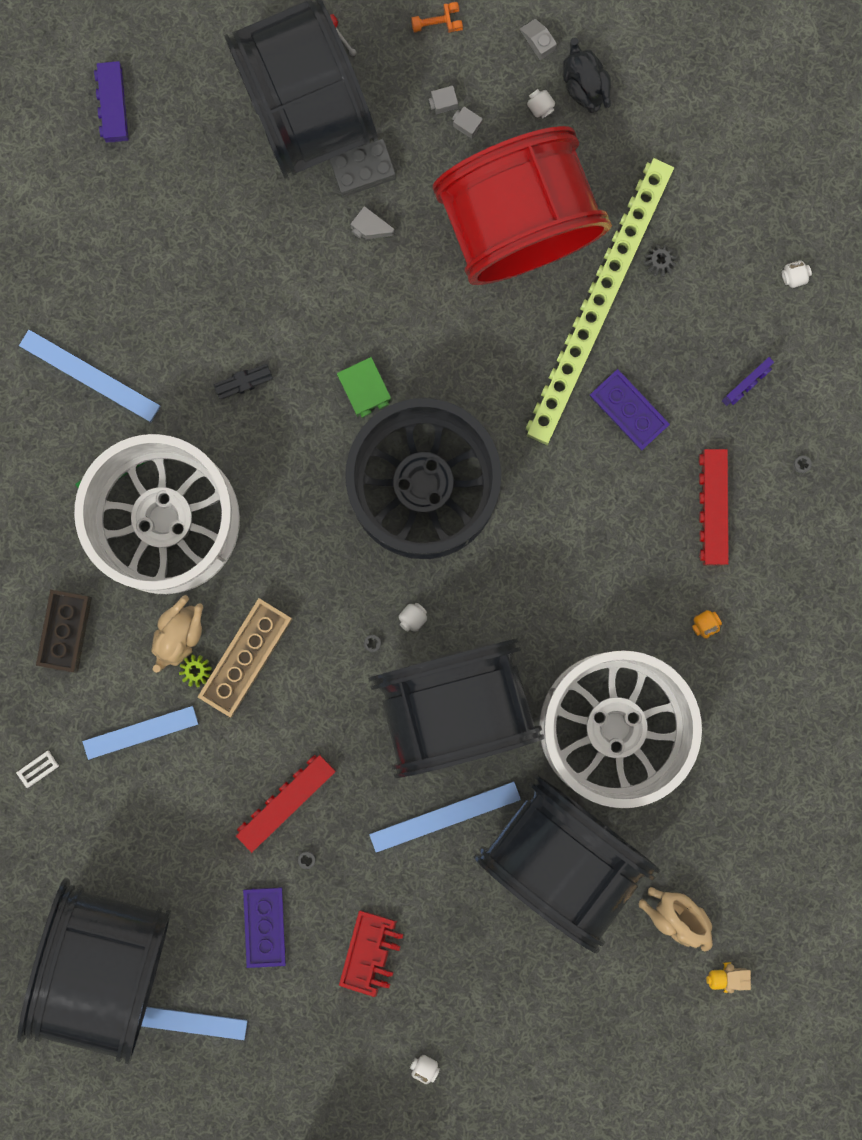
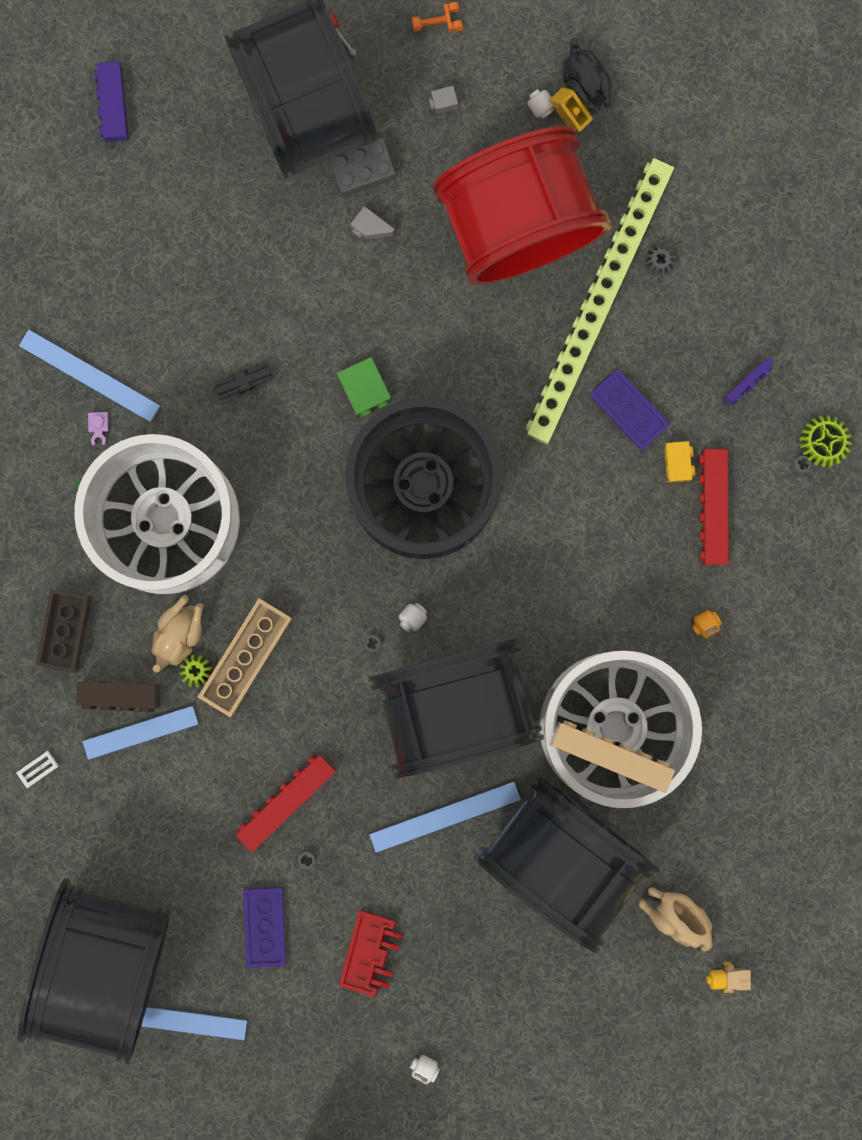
light grey brick [452,107,483,139] -> none
light grey slope [519,19,557,60] -> none
white head [782,260,812,288] -> none
none -> dark brown brick [76,682,160,712]
none -> lavender plate [88,412,109,446]
none -> yellow brick [549,87,593,132]
none -> tan brick [549,720,675,793]
none -> yellow brick [664,441,695,483]
none -> lime gear [799,415,852,467]

